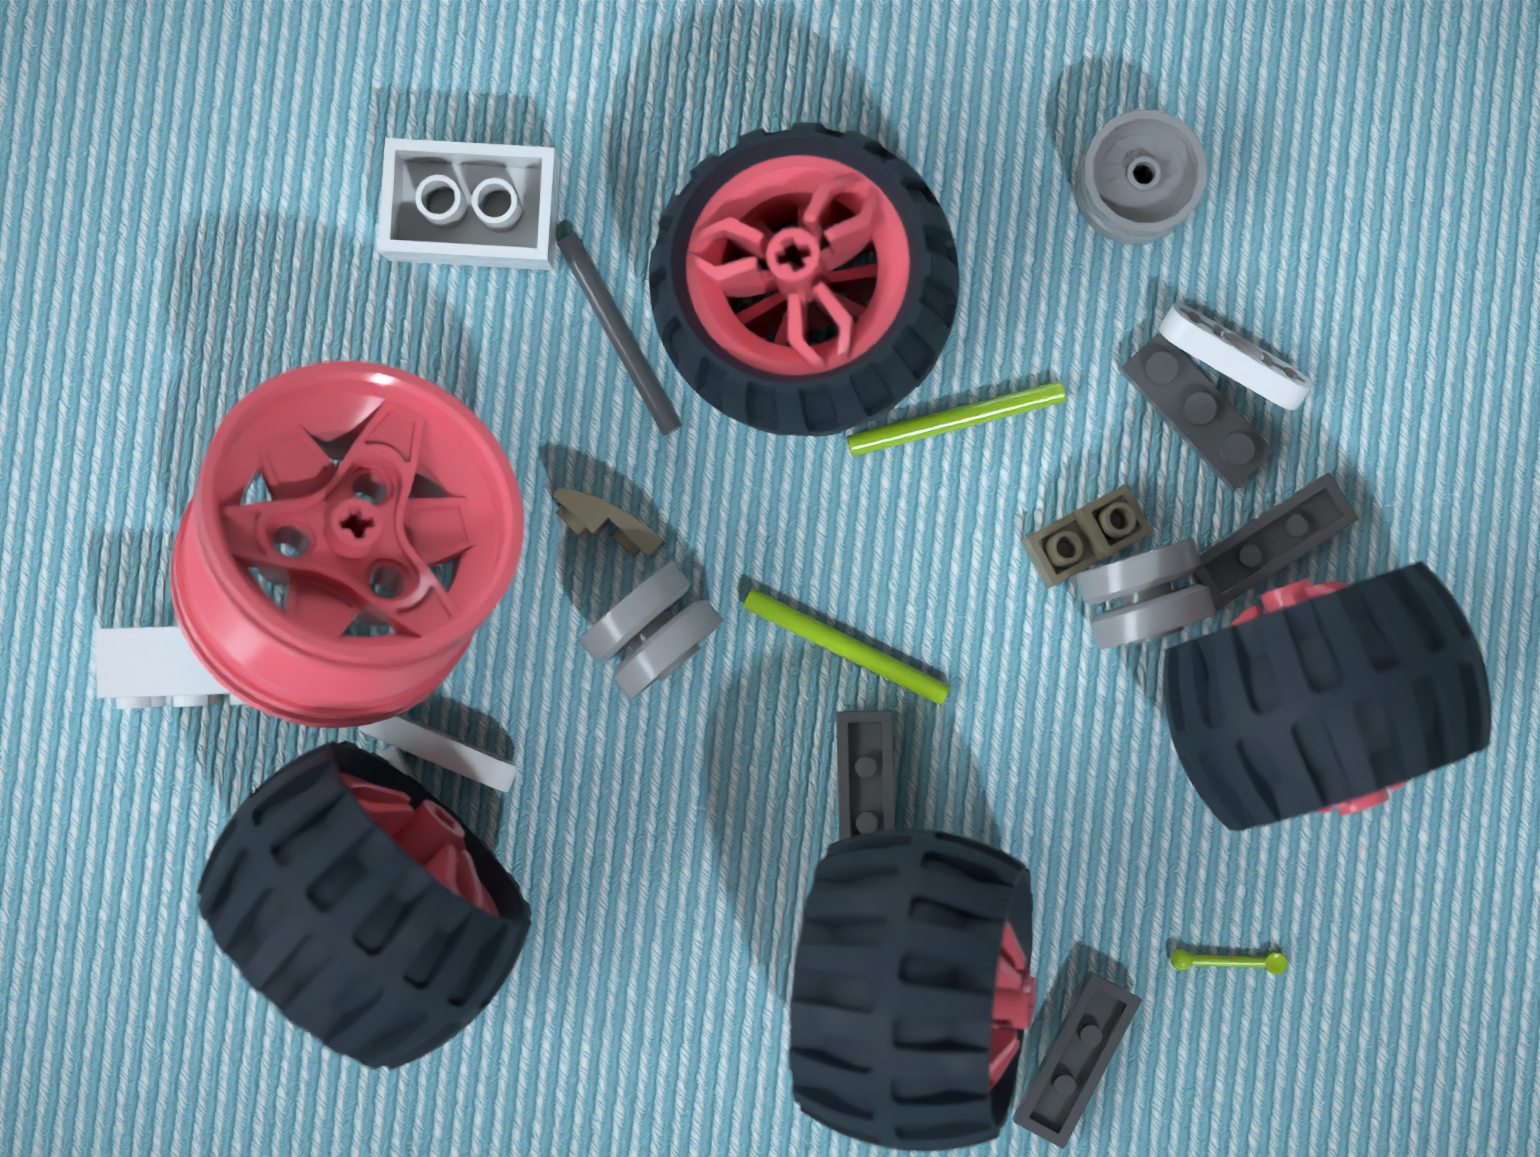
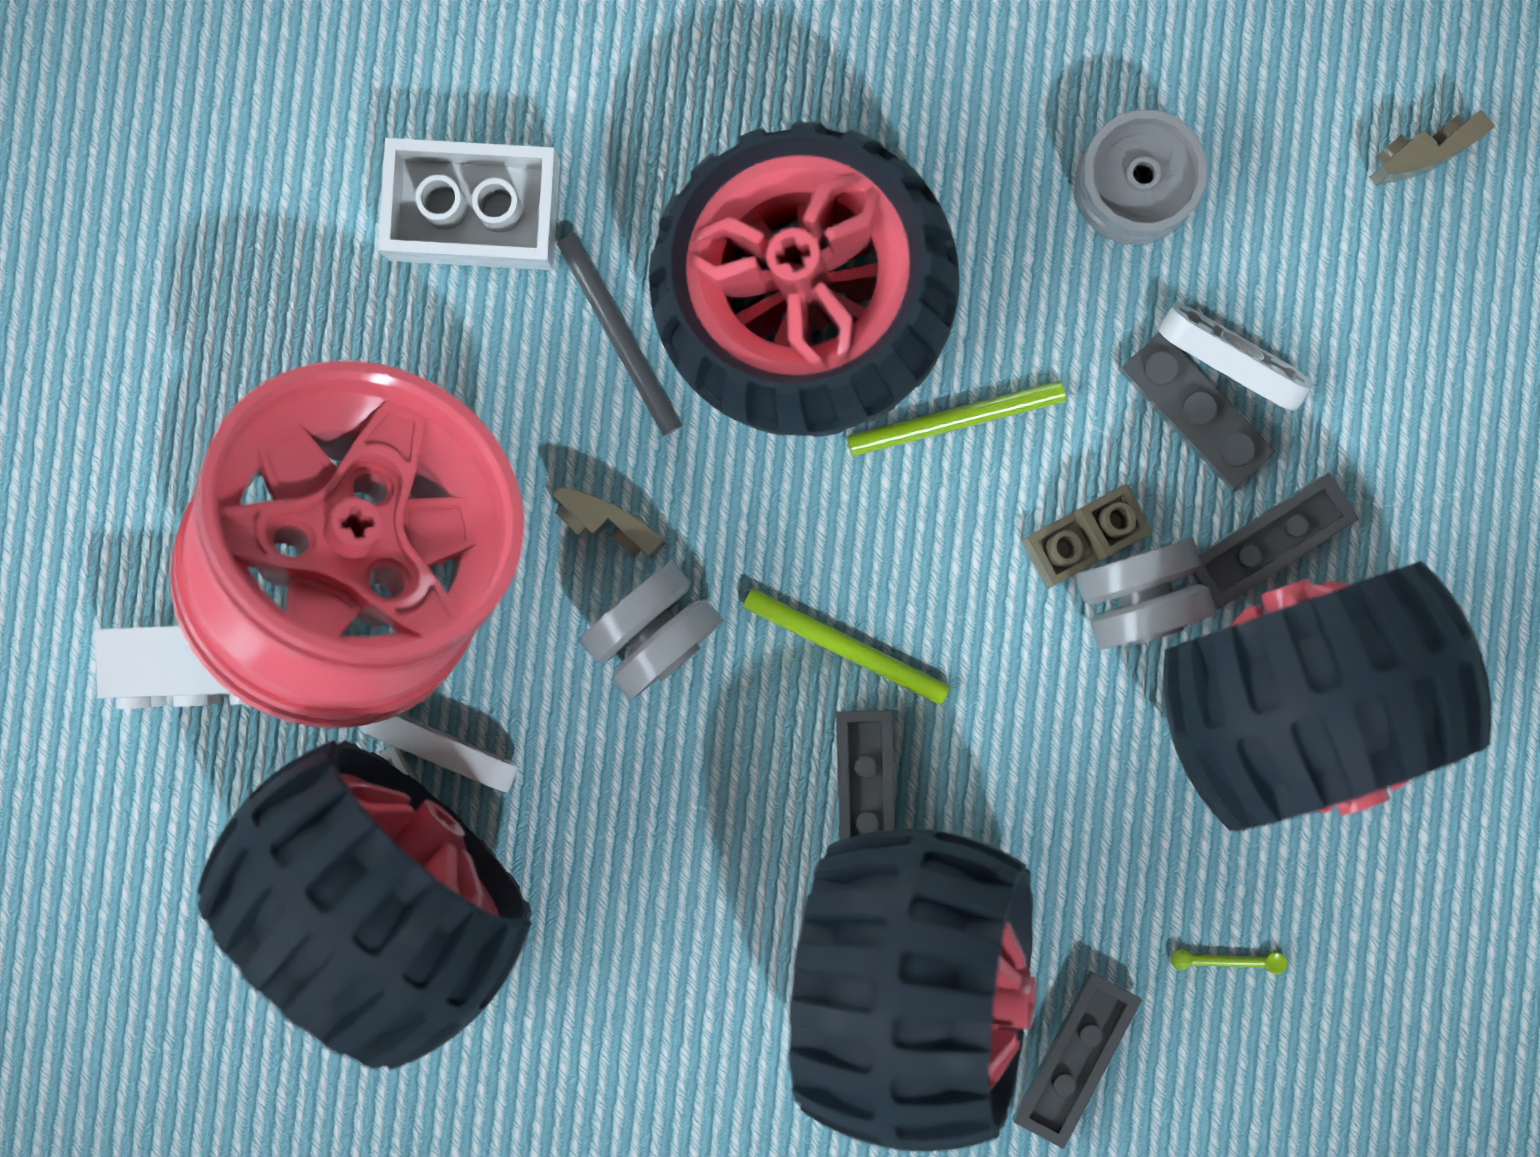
none -> dark tan slope [1369,110,1495,185]

